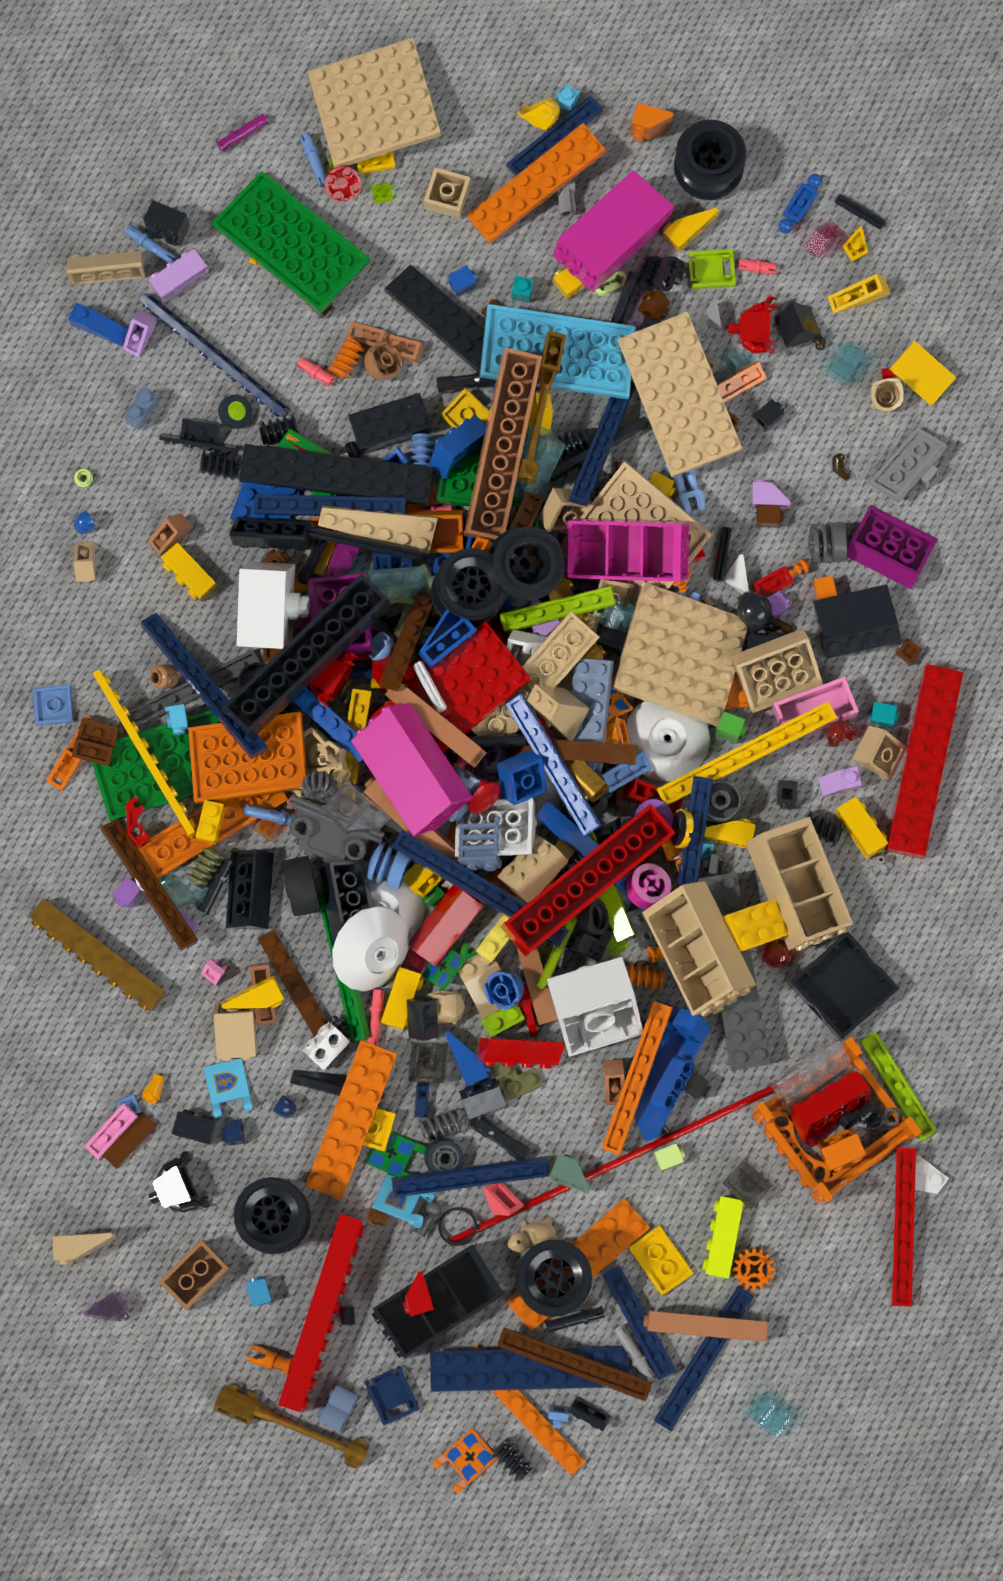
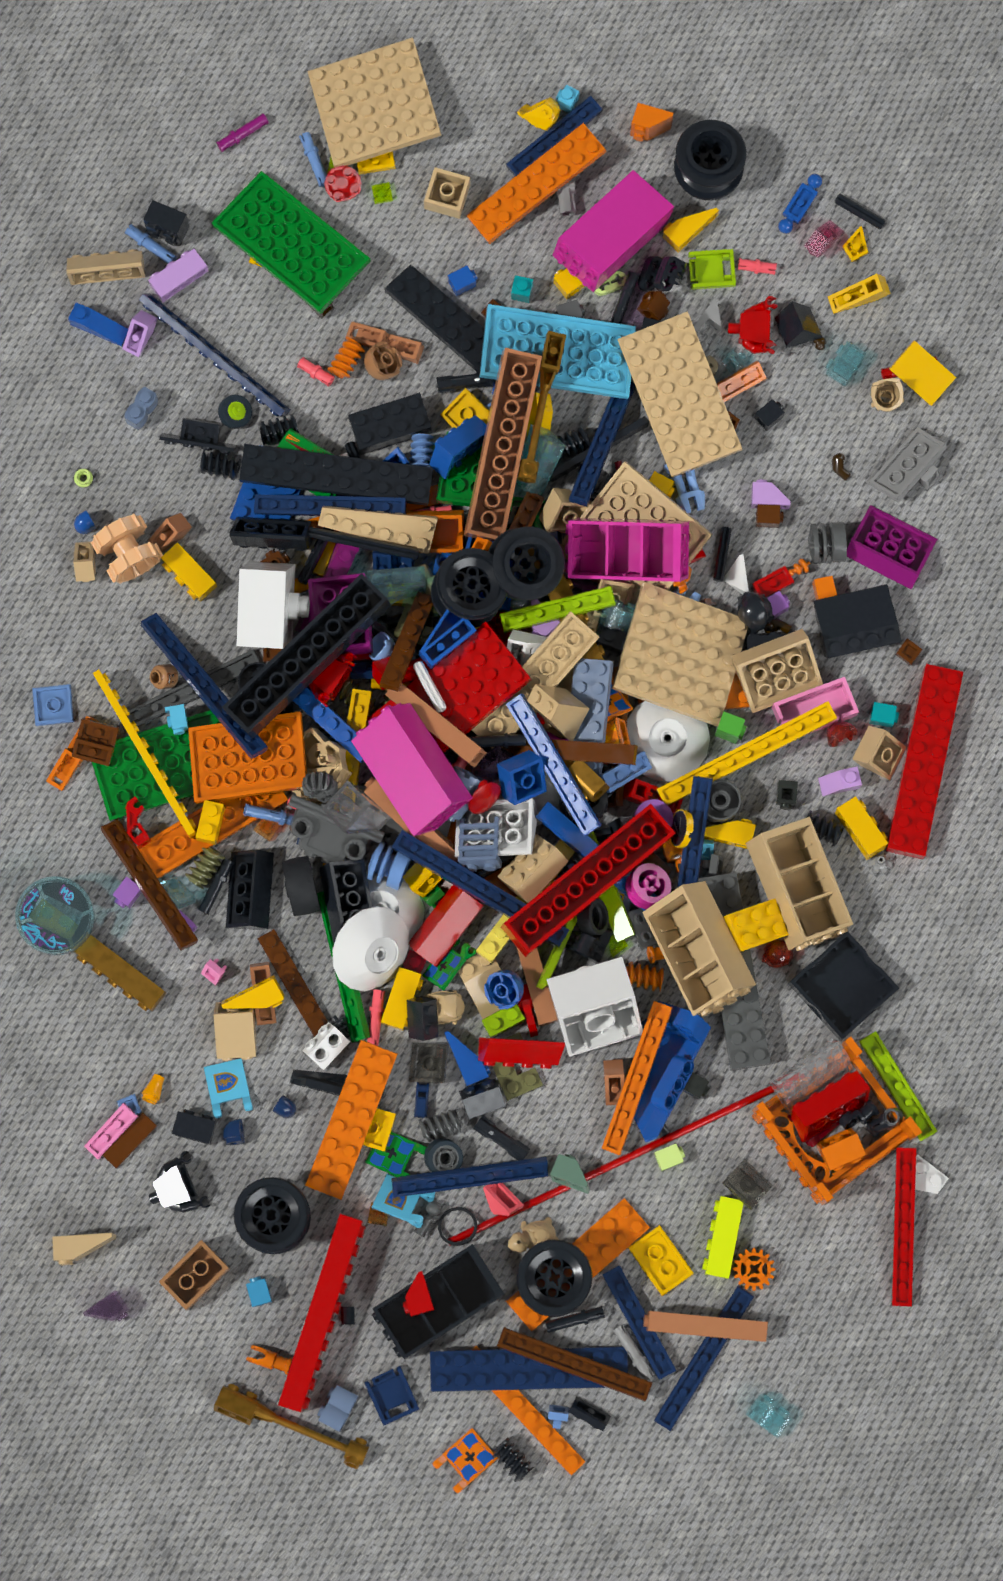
none -> clear light blue brick [15,876,95,955]
none -> light nougat piece [90,514,163,584]
none -> dark grey brick [556,299,585,318]

